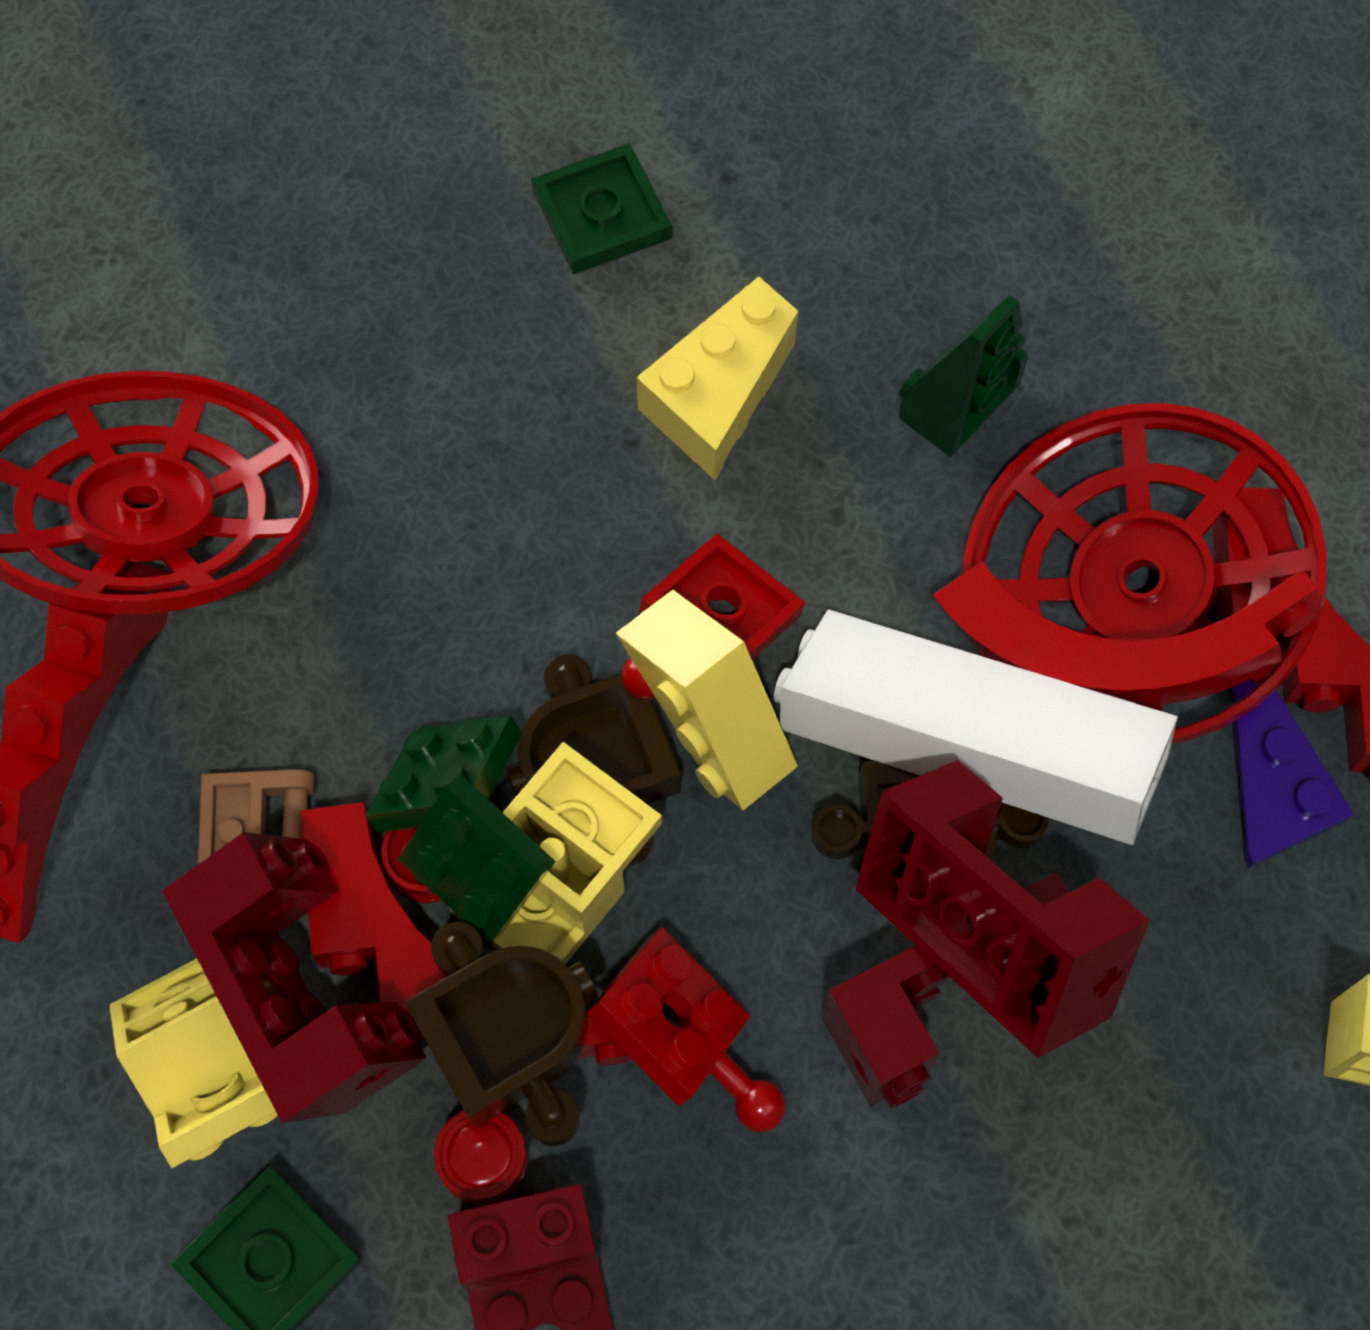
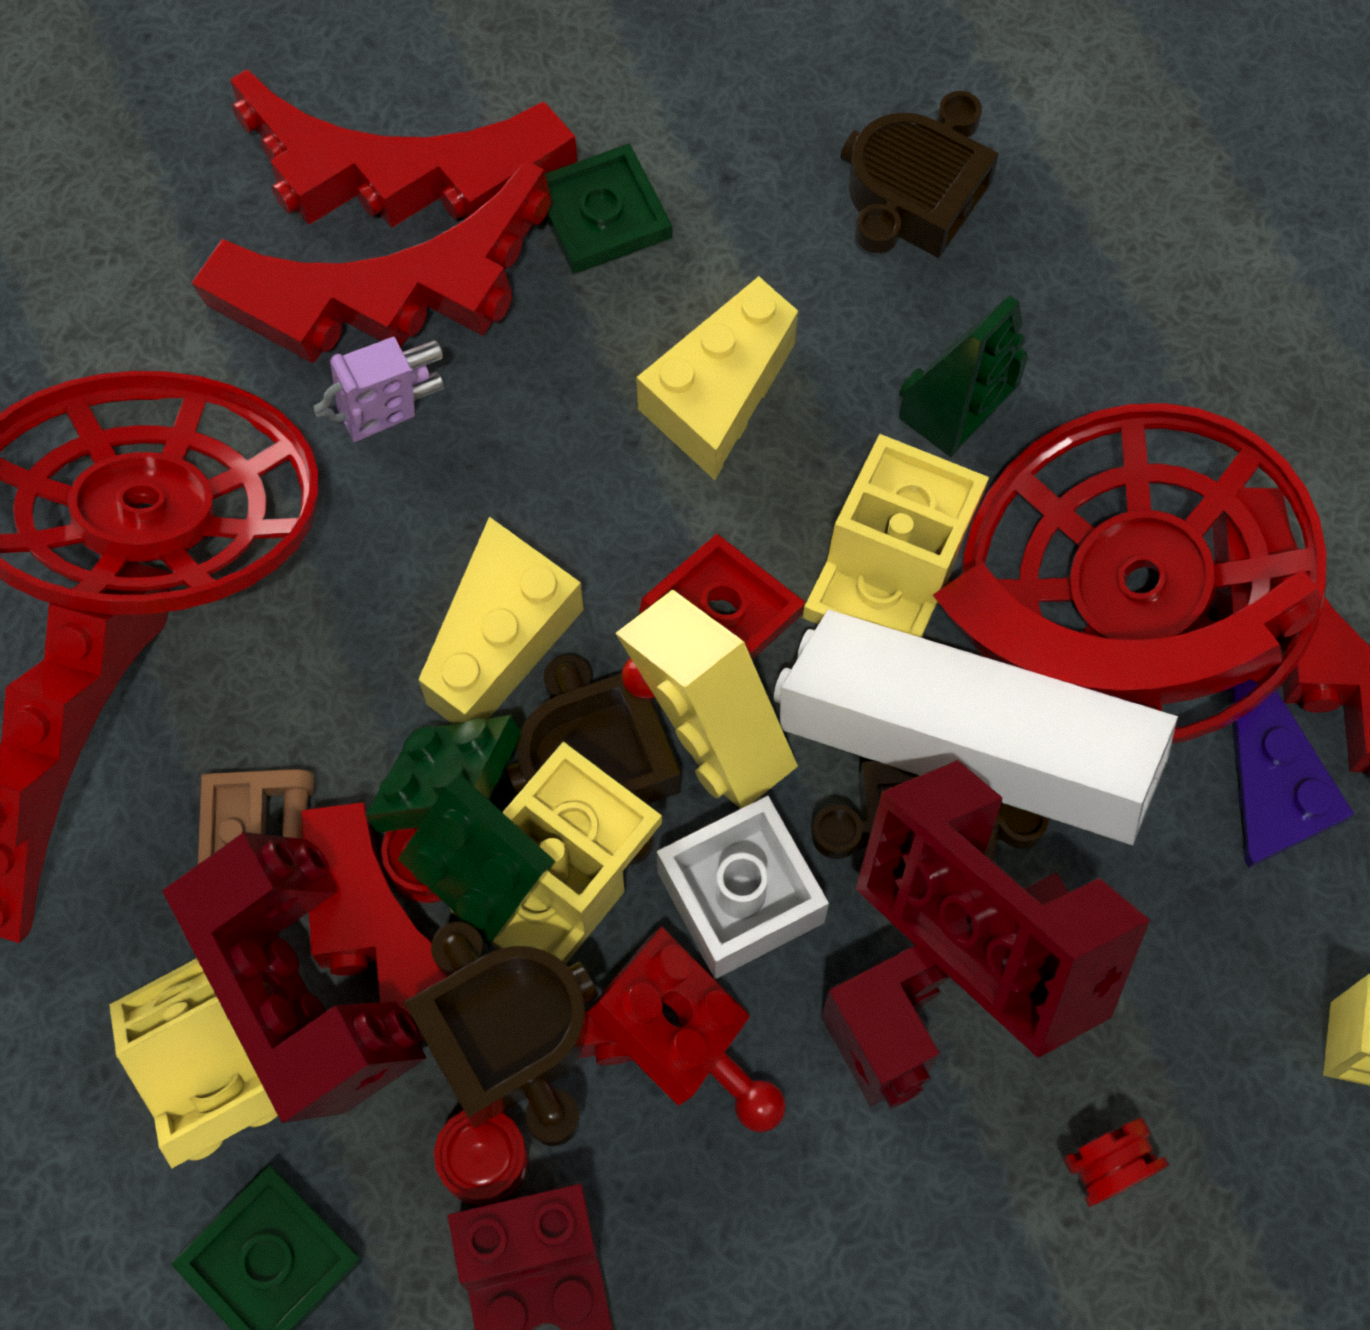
none -> red arch [192,160,551,364]
none -> red arch [230,69,578,228]
none -> lavender piece [313,337,444,442]
none -> light yellow wedge [418,517,584,724]
none -> white brick [657,796,829,979]
none -> light yellow bracket [802,434,989,638]
none -> dark brown piece [840,91,999,258]
none -> red wheel [1063,1117,1170,1208]

